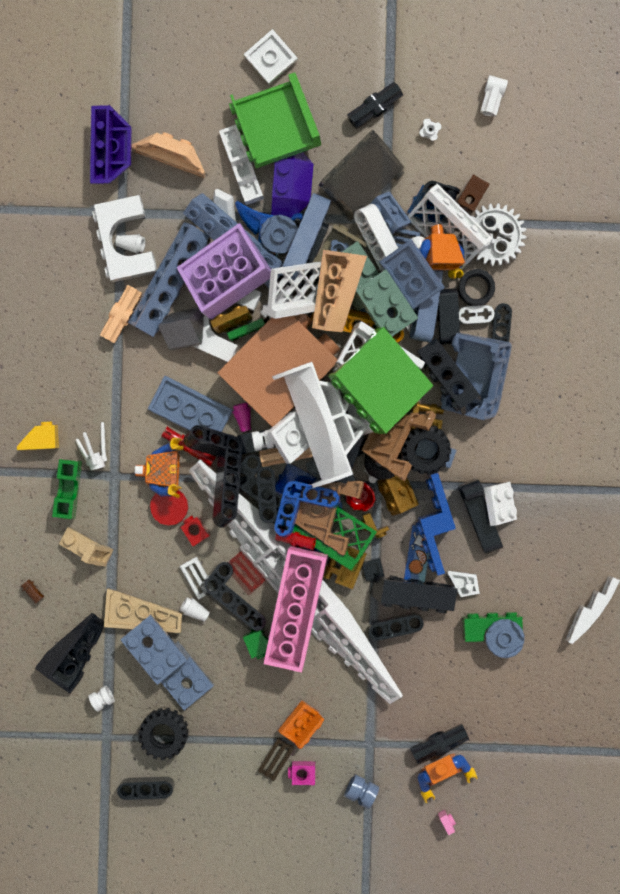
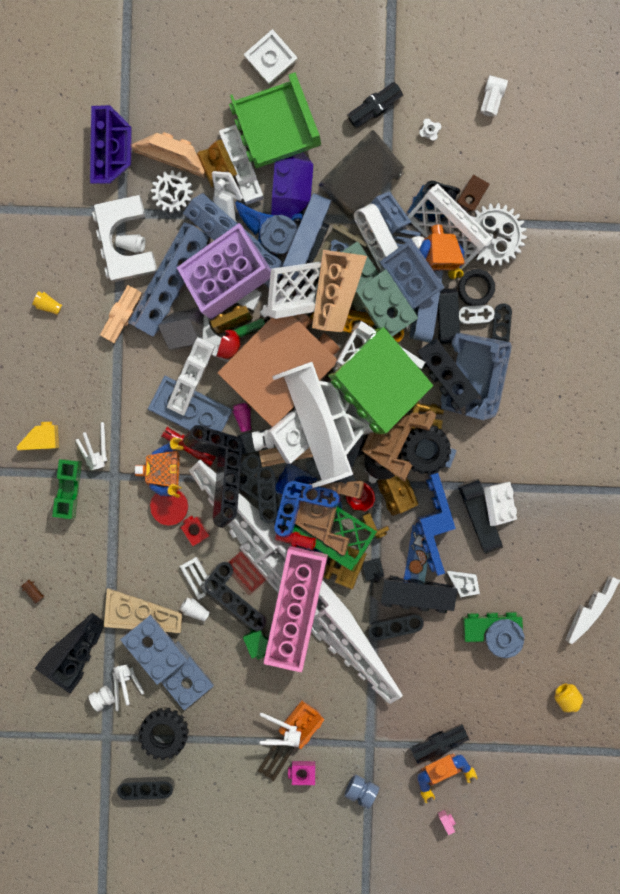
tan bracket [59,527,114,567] -> none
none -> yellow cone [32,291,62,315]
none -> white plant [112,664,144,711]
none -> white gear [151,170,193,214]
none -> white slope [167,337,216,416]
none -> pearl gold bracket [197,139,238,188]
none -> white piece [212,171,243,201]
none -> red hair [216,330,240,359]
none -> white plant [259,713,301,747]
none -> yellow head [554,683,583,713]

